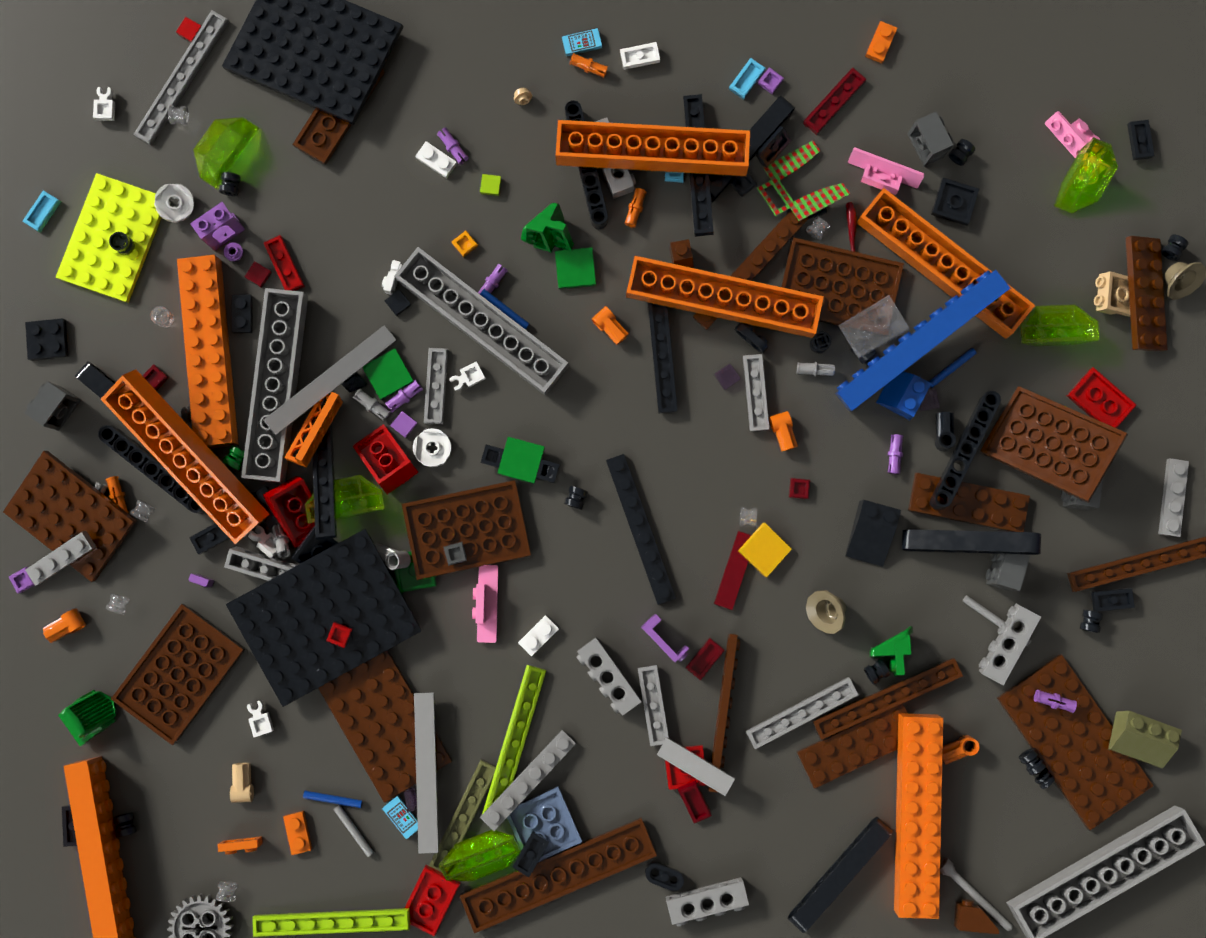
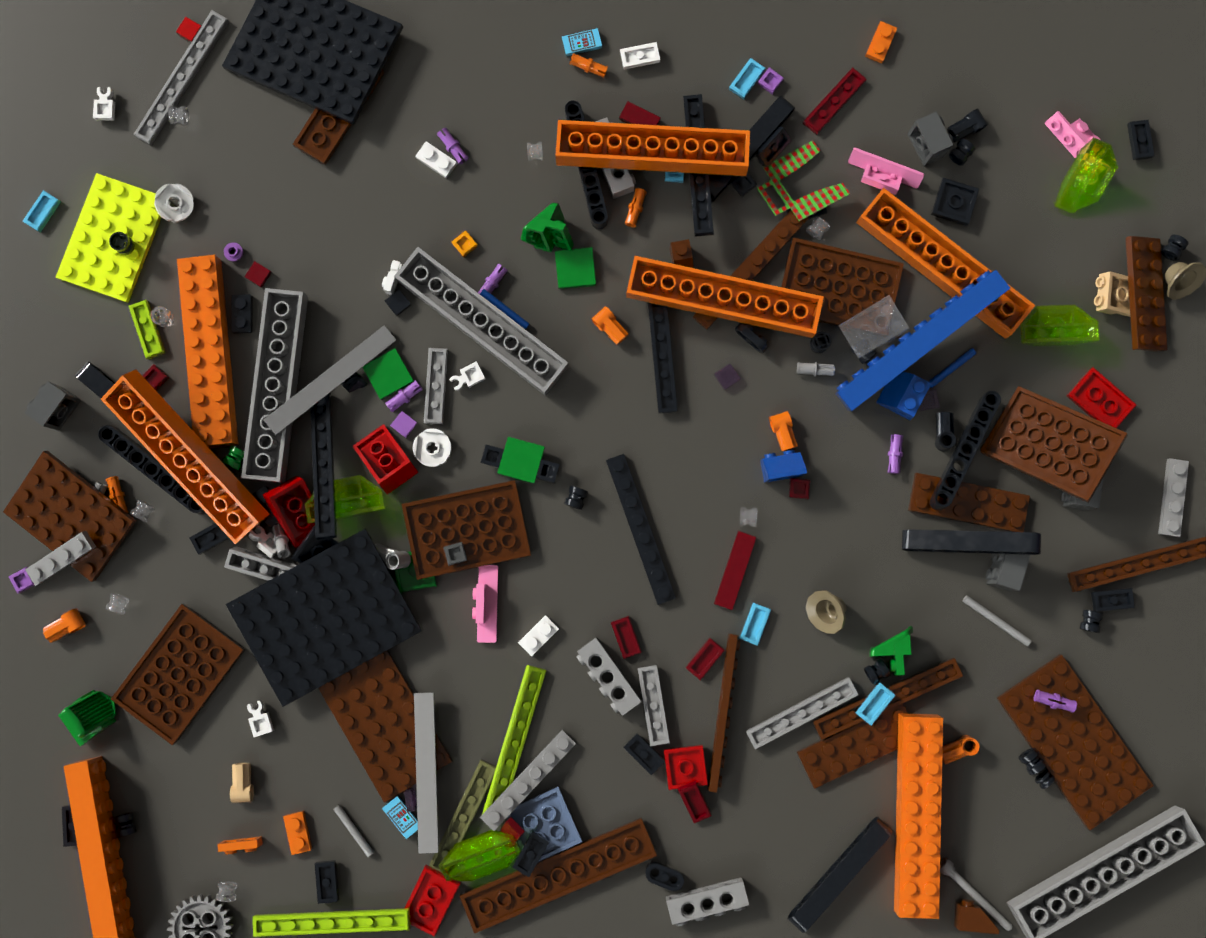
black plate [25,318,68,361] -> none
dark grey arm [180,405,192,429] -> none
medium lavender tile [188,573,214,587] -> none
medium lavender panel [190,202,245,251] -> none
clear neon green wedge [193,117,259,188] -> none
black wheel [218,172,241,196] -> none
red tile [263,235,305,291] -> none
orange fence [285,392,343,468] -> none
blue bar [303,791,363,808] -> none
red tile [326,622,353,648] -> none
light grey pin [353,389,391,421] -> none
lime tile [480,174,501,196] -> none
tan plate [514,88,532,105] -> none
medium lavender panel [641,614,689,662] -> none
light grey tile [657,737,735,796] -> none
yellow tile [738,523,792,577] -> none
light grey plate [743,354,769,432] -> none
dark red animal [845,202,857,252] -> none
black slope [845,500,901,567] -> none
light grey brick [979,603,1041,686] -> none
olive slope [1108,711,1182,768] -> none
none -> lime tile [129,300,166,359]
none -> black plate [315,860,339,904]
none -> dark red tile [496,817,525,851]
none -> clear wheel [527,141,543,161]
none -> dark red tile [611,616,642,659]
none -> dark red tile [619,101,661,125]
none -> black plate [623,733,665,775]
none -> medium azure tile [739,603,771,646]
none -> blue slope [760,450,807,483]
none -> medium azure tile [855,682,896,726]
none -> black piece [947,108,988,142]

